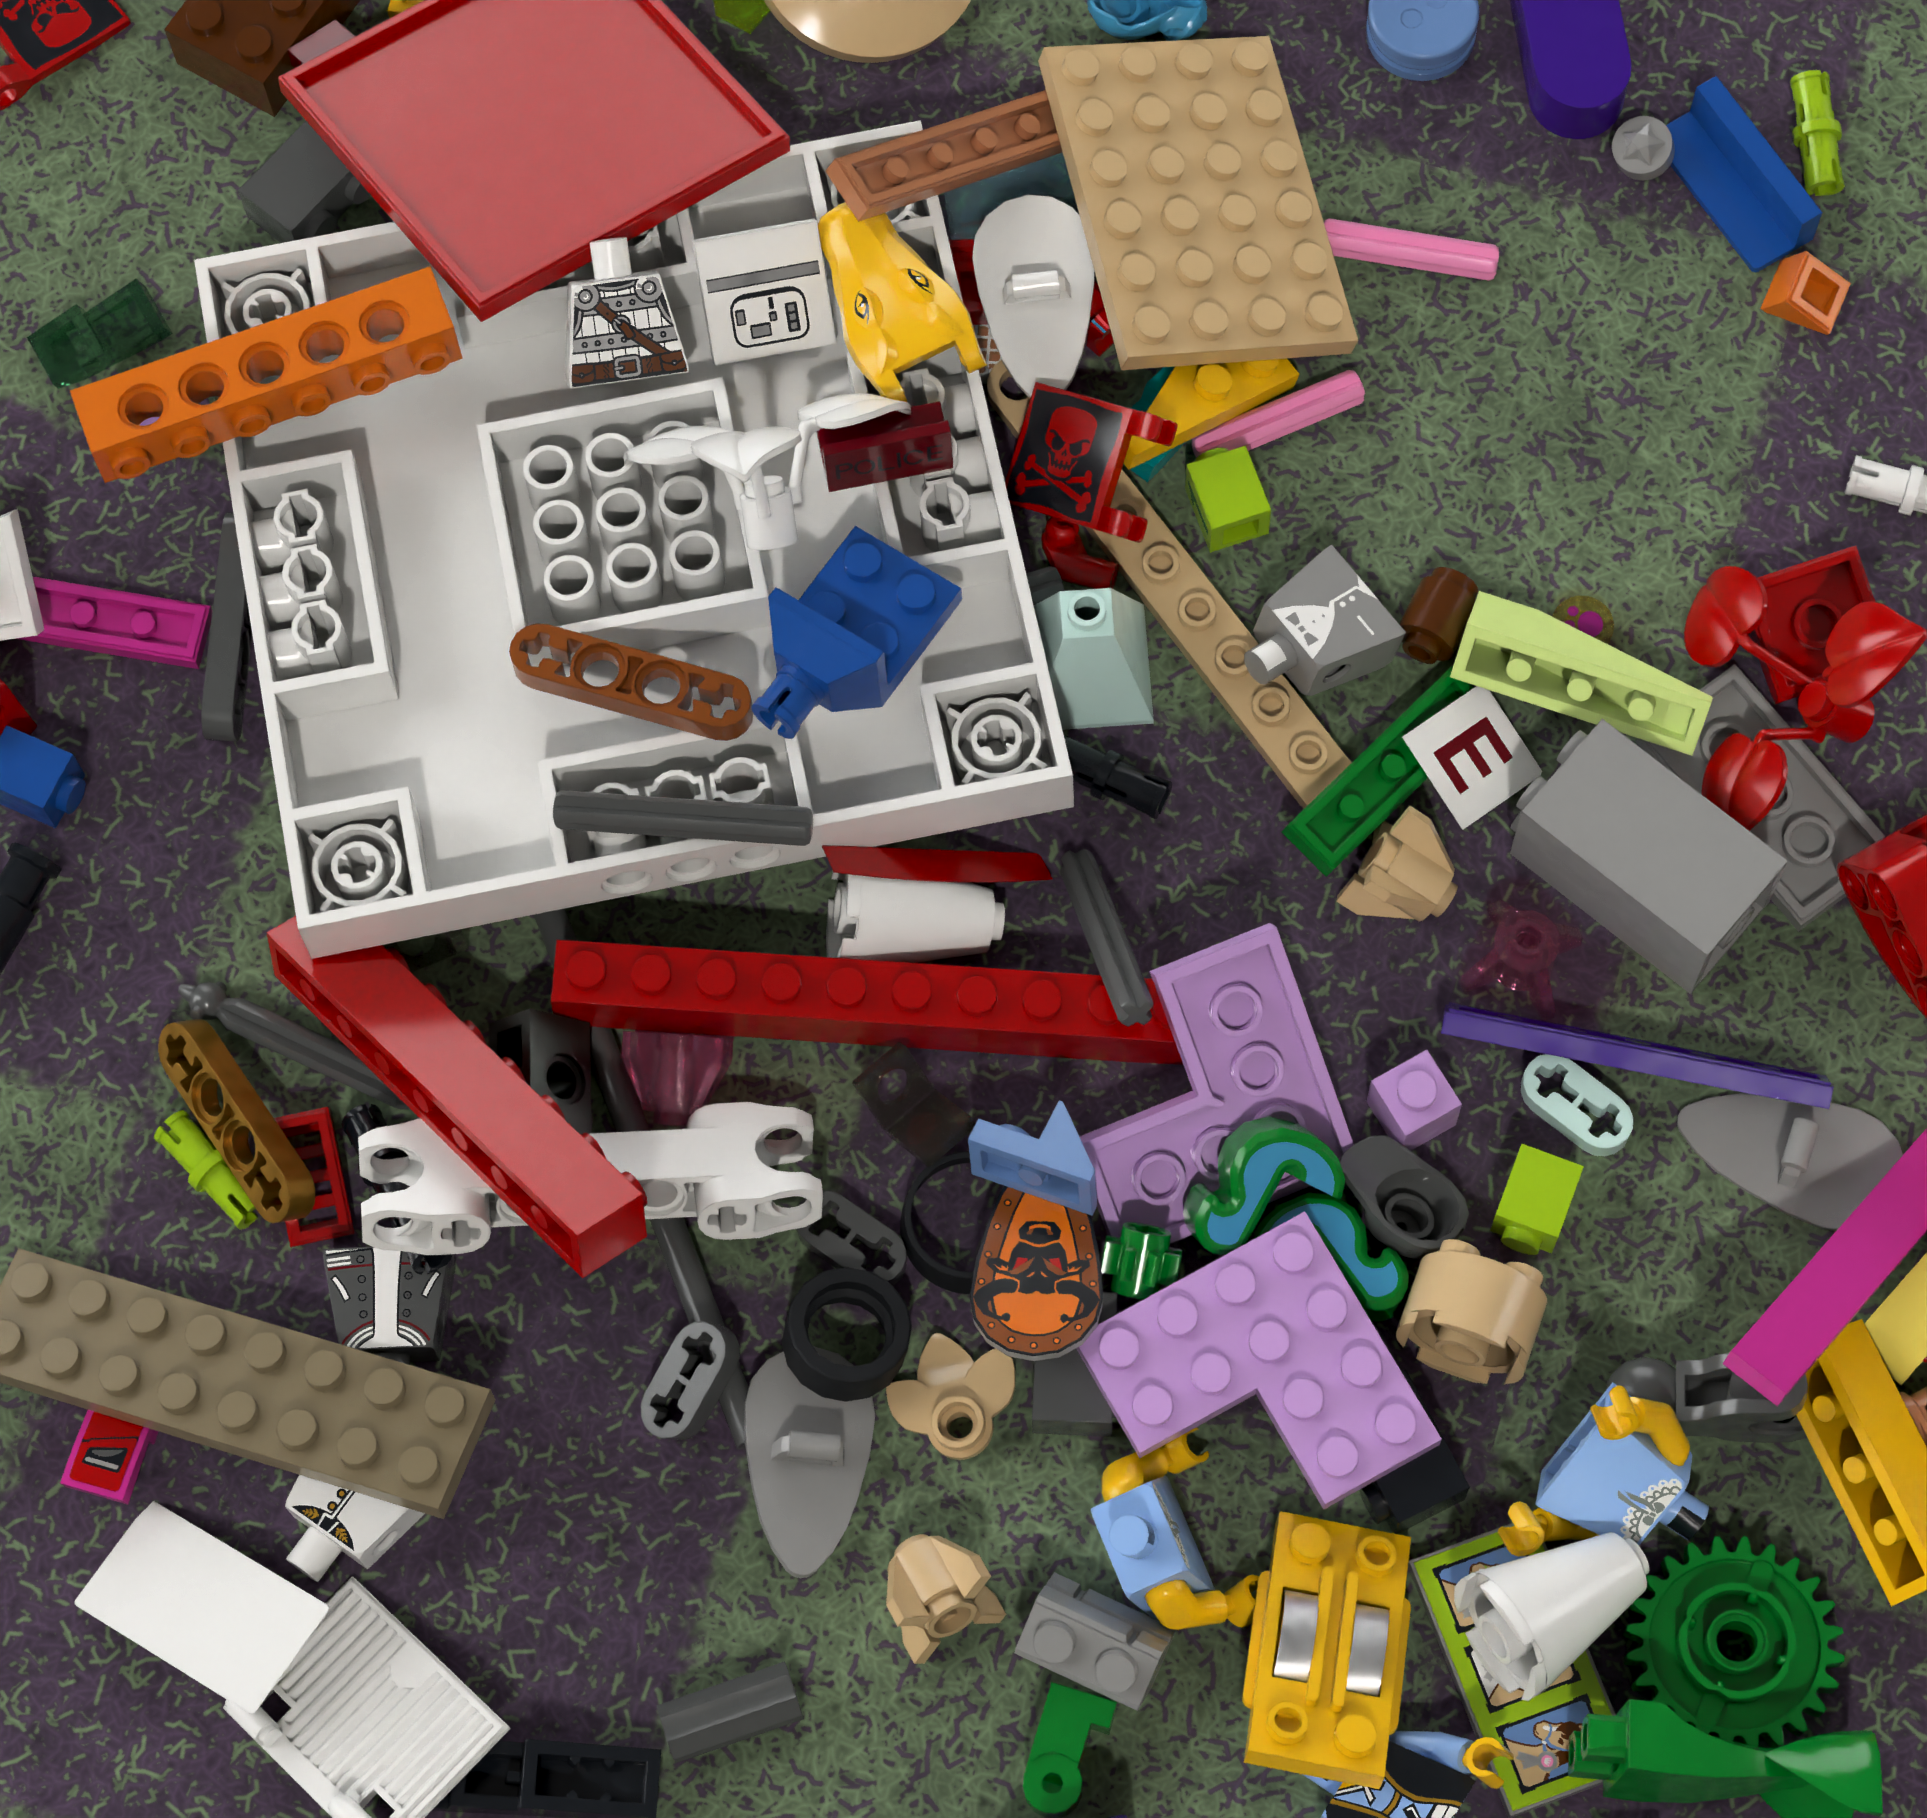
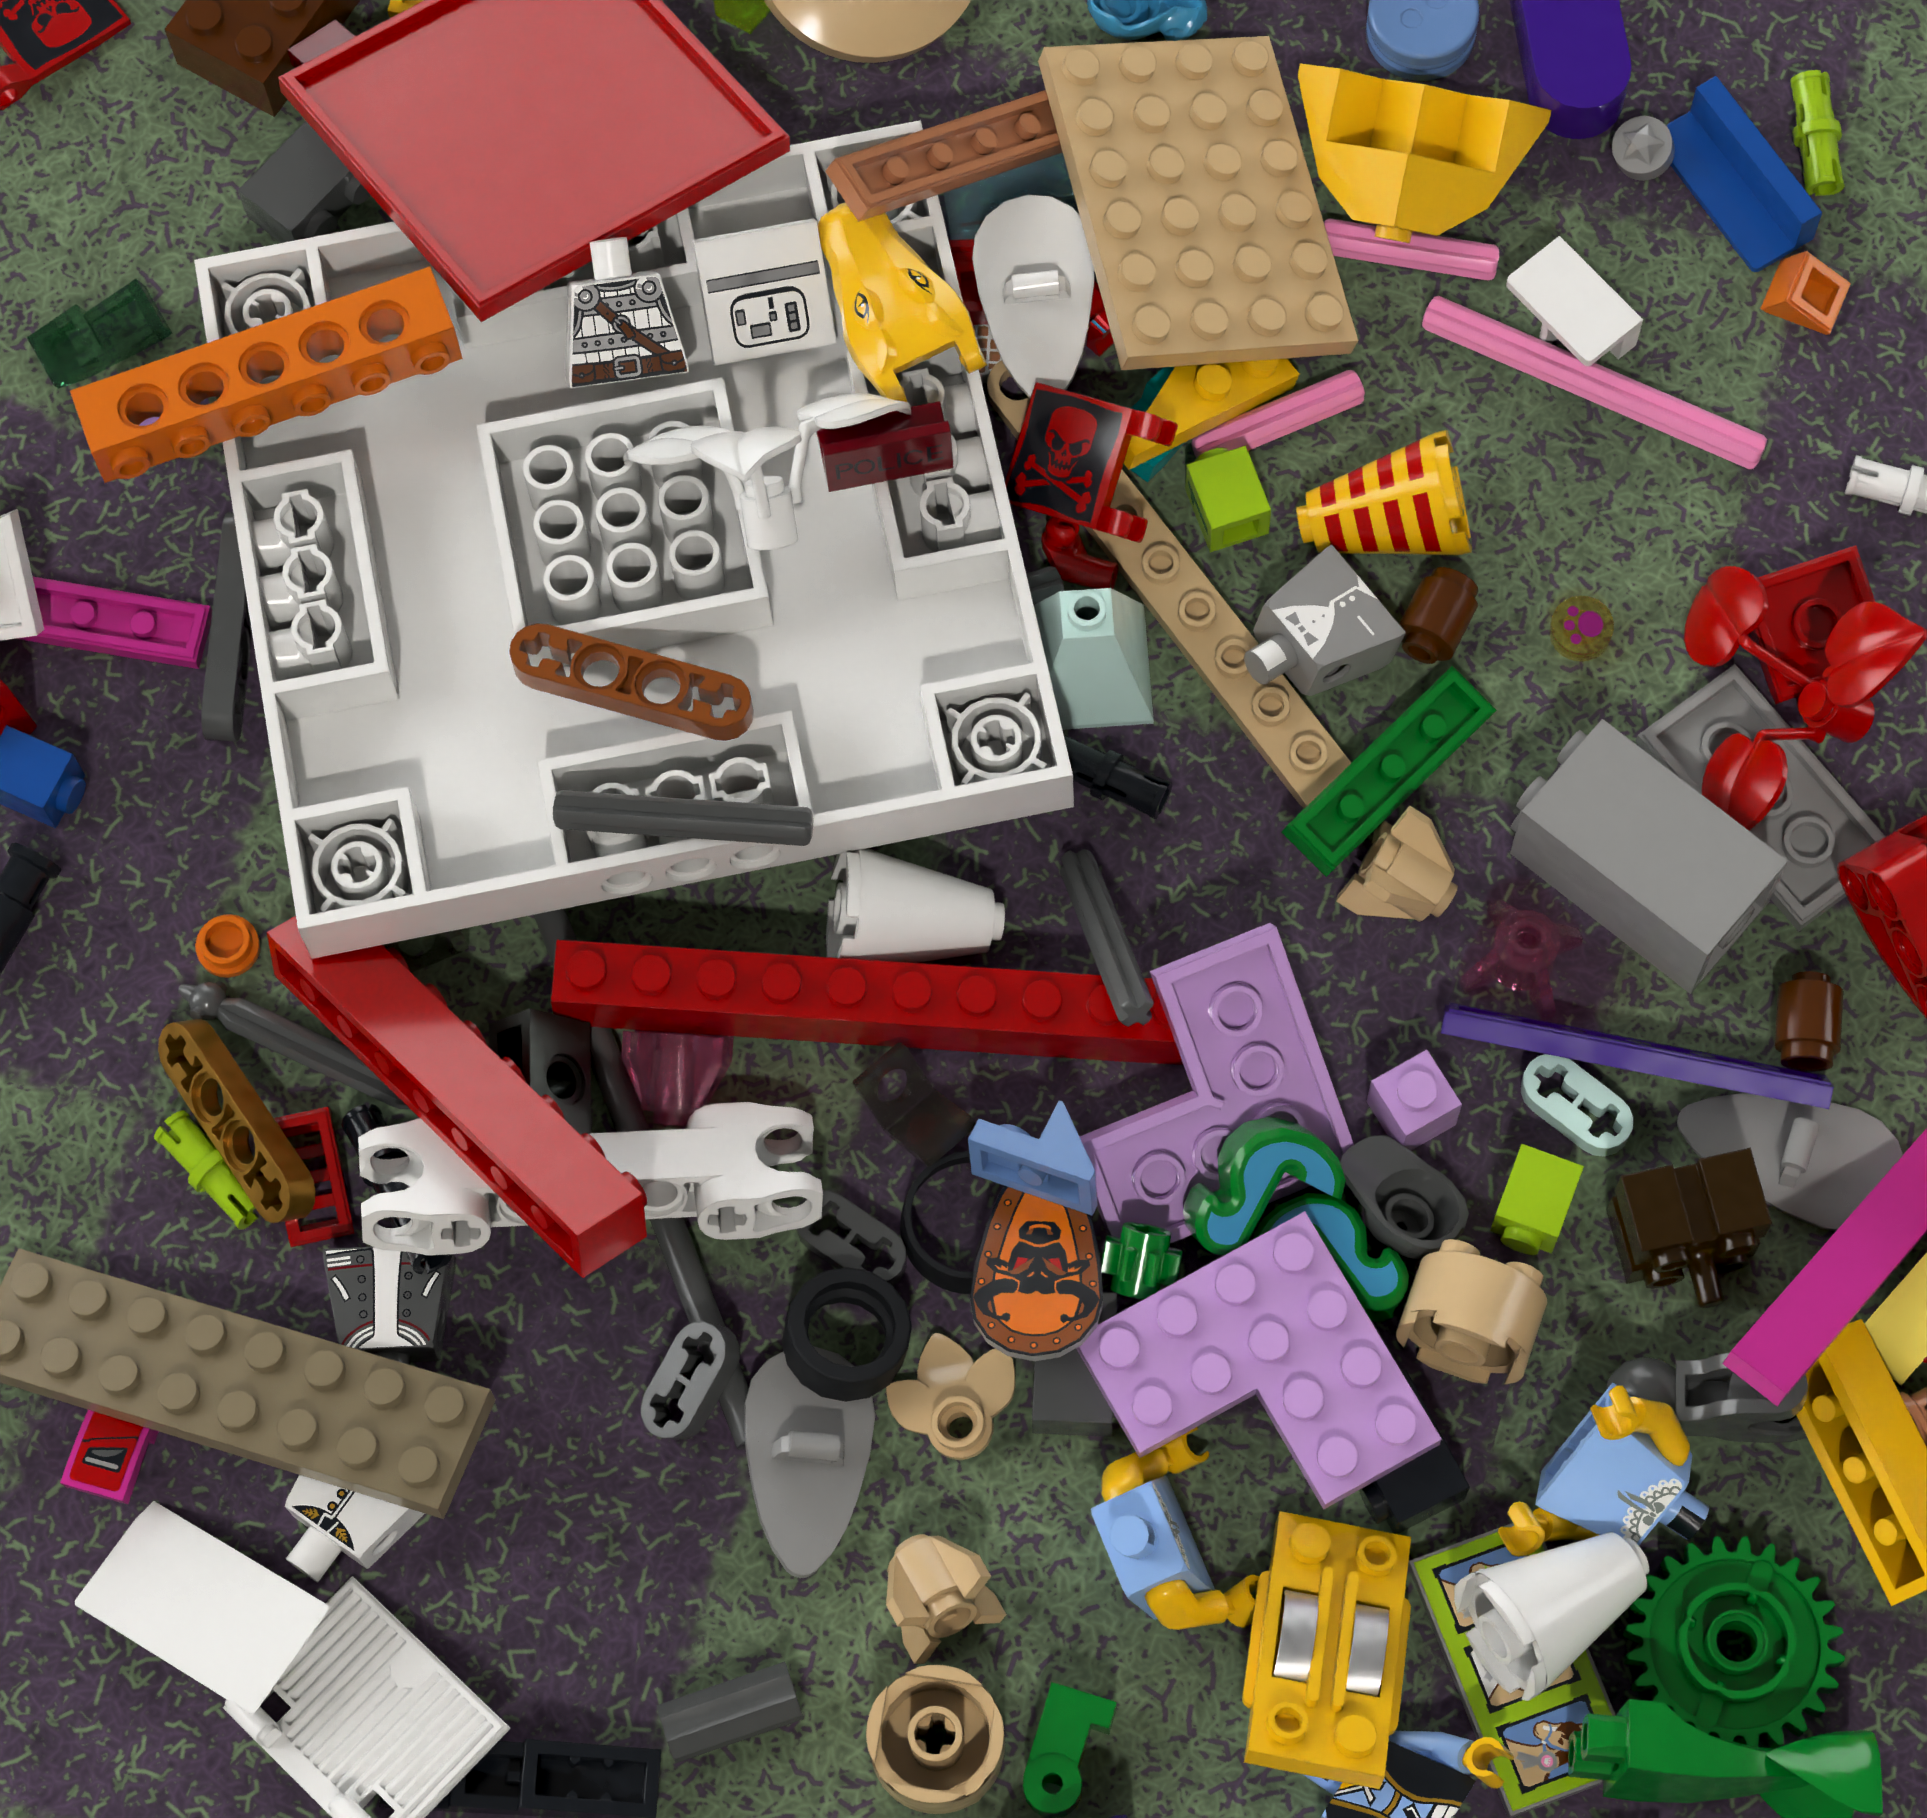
blue plate [751,526,962,739] -> none
red sticker [822,845,1053,882] -> none
light grey brick [1014,1572,1176,1711] -> none
white sticker [1402,686,1542,830] -> none
yellowish green slope [1450,591,1713,756] -> none
none -> orange plate [195,914,260,978]
none -> tan brick [866,1665,1005,1814]
none -> yellow cone [1296,430,1472,555]
none -> yellow brick [1298,63,1552,243]
none -> bright pink axle [1422,296,1767,469]
none -> white panel [1506,236,1643,366]
none -> dark brown brick [1606,1147,1772,1308]
none -> reddish brown brick [1775,971,1844,1072]

